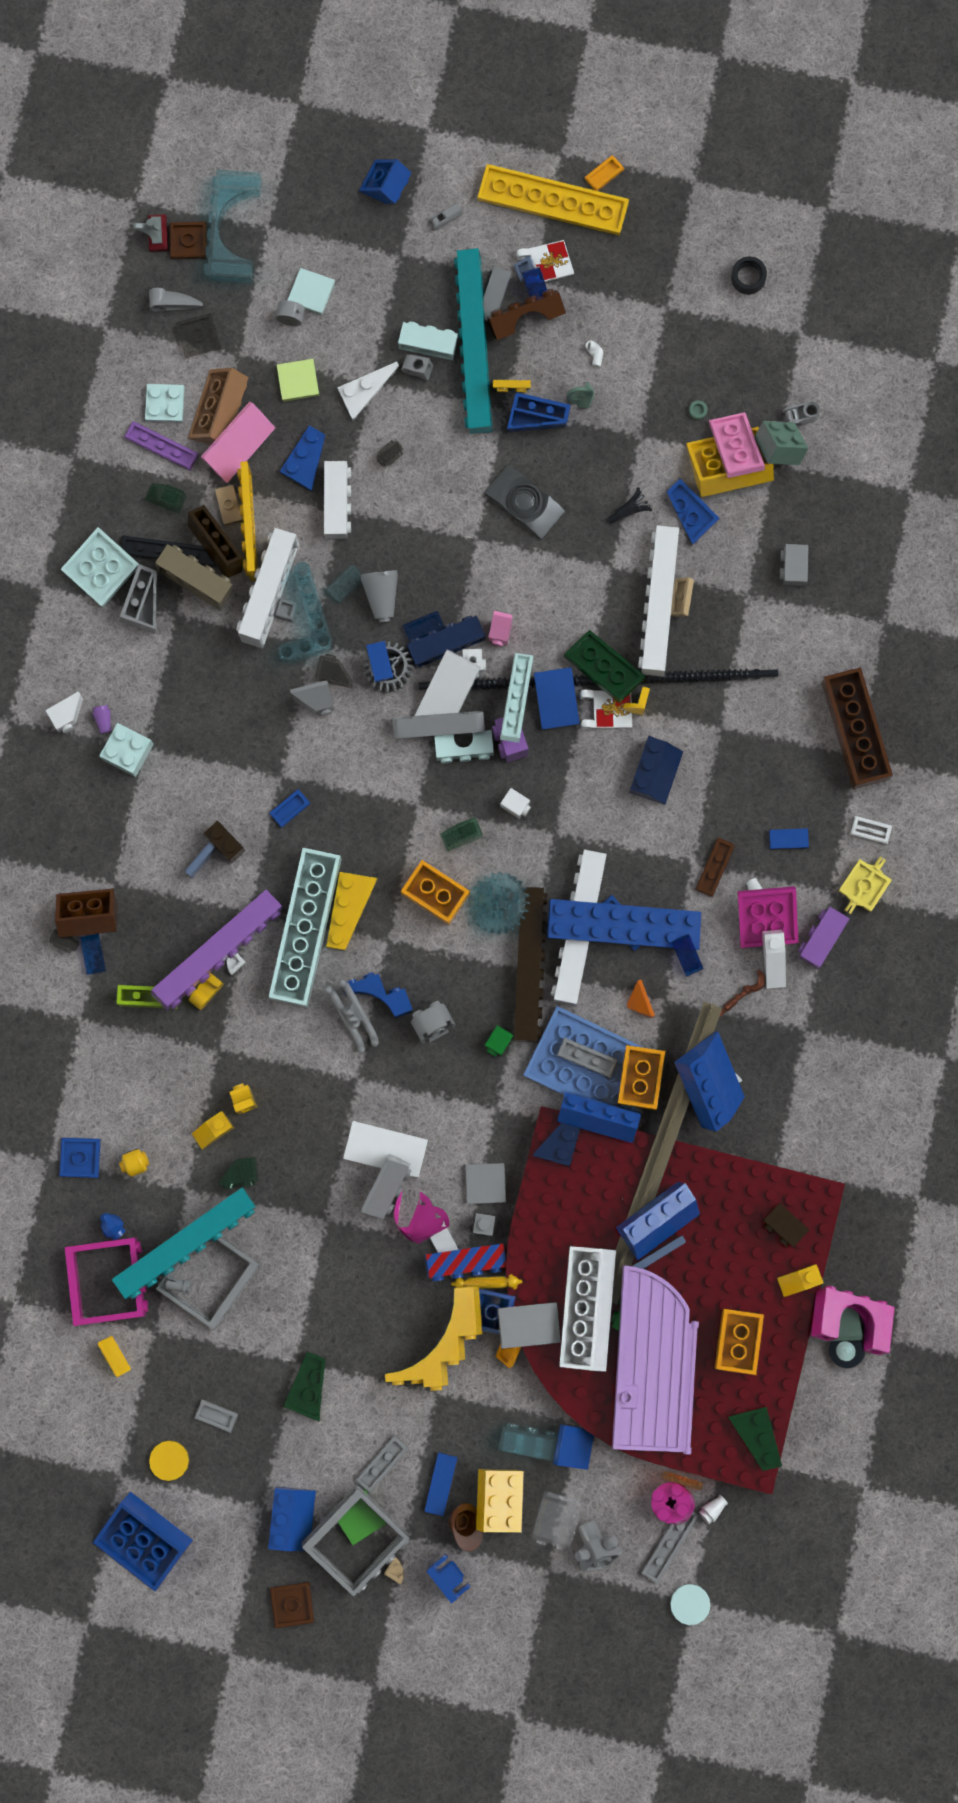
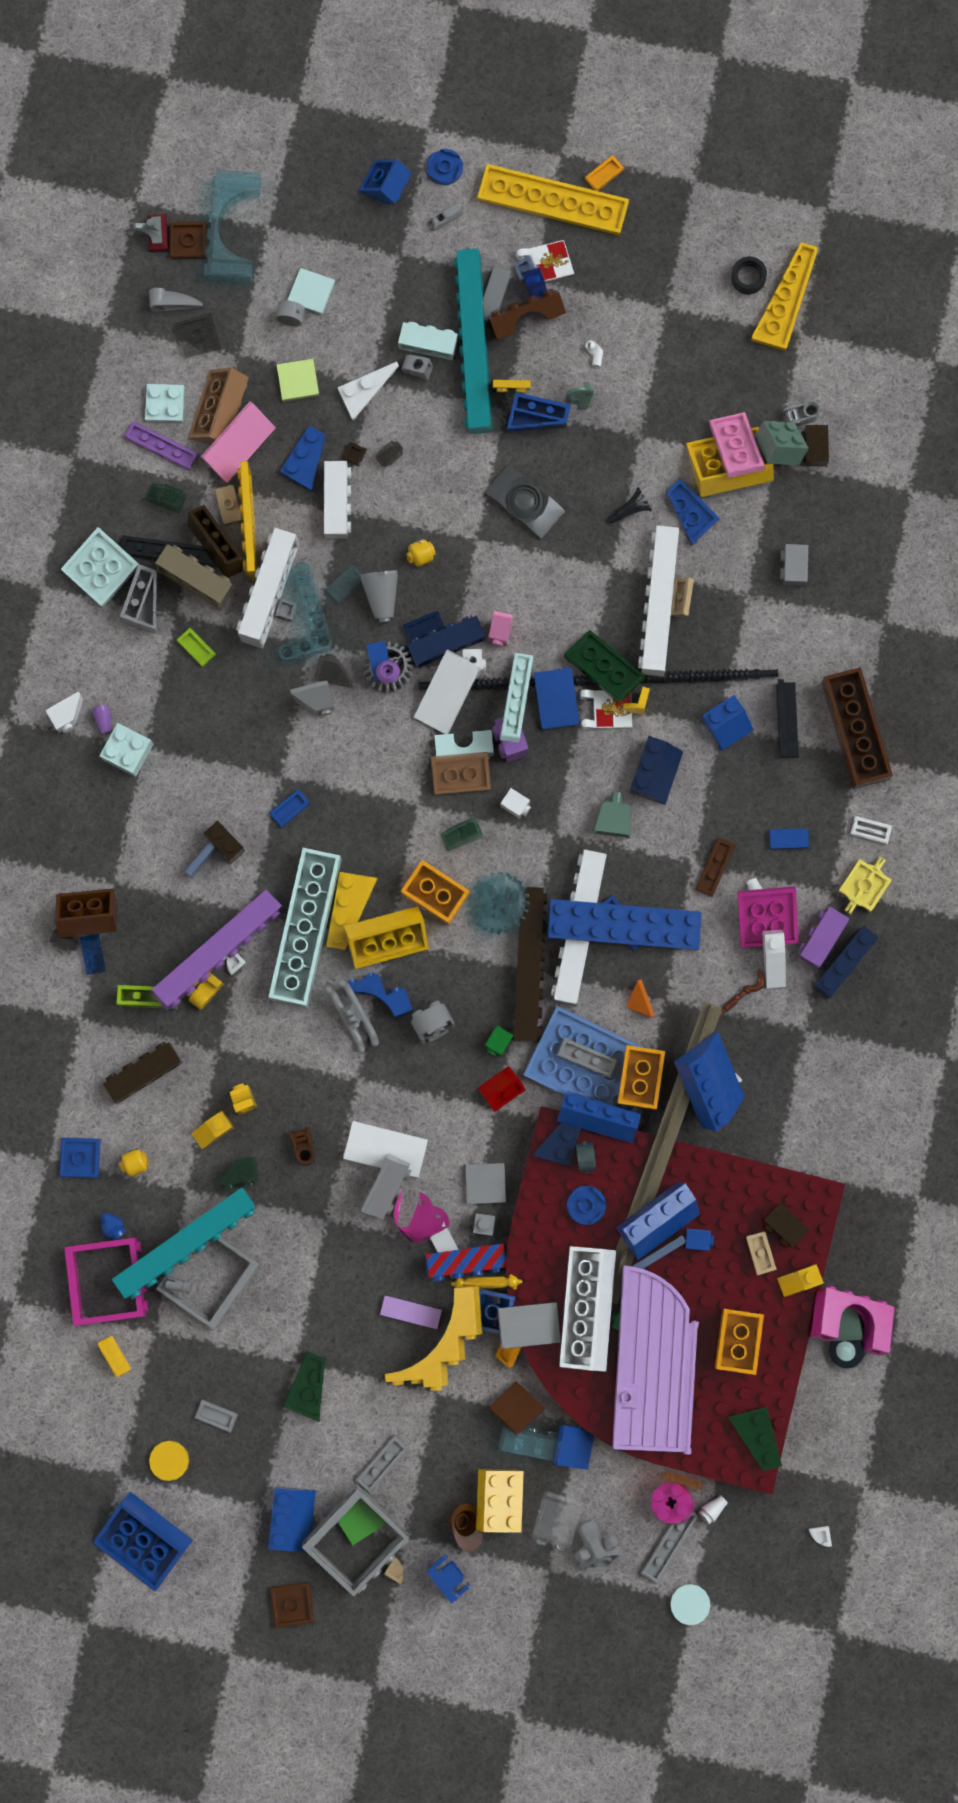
light grey beam [392,711,485,738] -> none
blue tile [424,1452,457,1516] -> none
clear blue tile [671,934,704,977] -> none
sand green tile [689,400,708,420] -> none
none -> dark brown brick [103,1042,183,1104]
none -> lime tile [176,628,216,667]
none -> reddish brown piece [290,1127,315,1166]
none -> dark brown tile [342,442,367,467]
none -> yellow slope [344,906,429,969]
none -> medium lavender plate [376,660,400,684]
none -> lavender tile [380,1296,442,1329]
none -> yellow head [406,539,436,567]
none -> blue tile [427,149,463,185]
none -> medium nougat tile [431,752,491,795]
none -> red panel [478,1066,526,1112]
none -> reddish brown tile [489,1382,545,1436]
none -> blue tile [567,1186,606,1225]
none -> clear light blue piece [576,1141,596,1174]
none -> sand green torso [594,792,631,838]
none -> blue brick [684,1229,714,1251]
none -> blue slope [701,695,754,751]
none -> tan plate [745,1231,777,1275]
none -> yellow wing [751,242,819,351]
none -> black fence [776,679,799,758]
none -> dark brown brick [801,425,829,467]
none -> white tile [809,1526,832,1547]
none -> dark blue brick [813,925,879,999]

